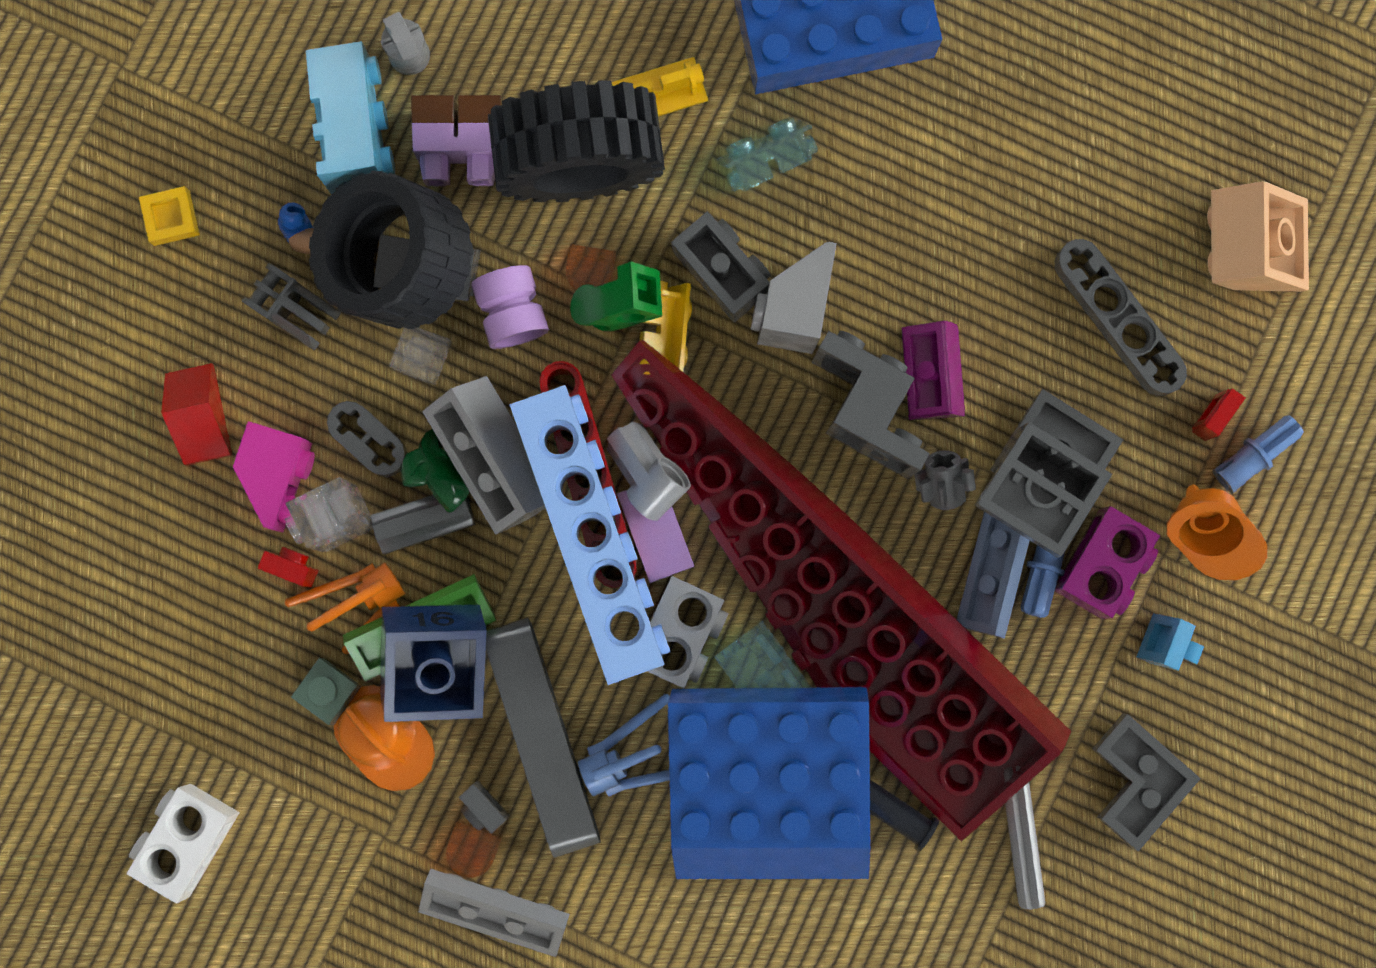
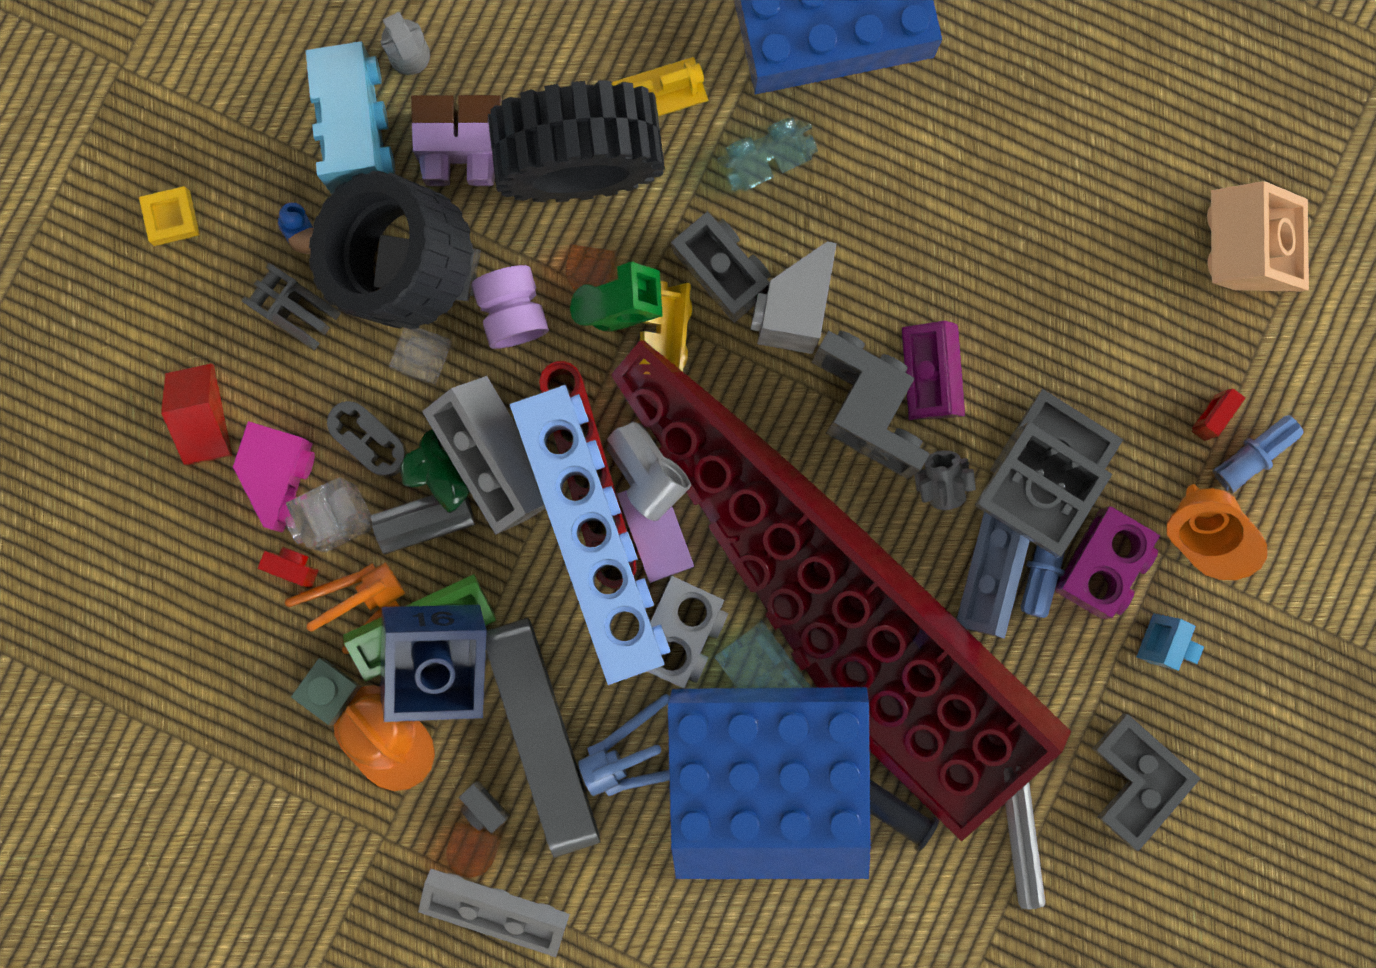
white brick [126,784,240,904] -> none
dark grey beam [1054,239,1187,396] -> none

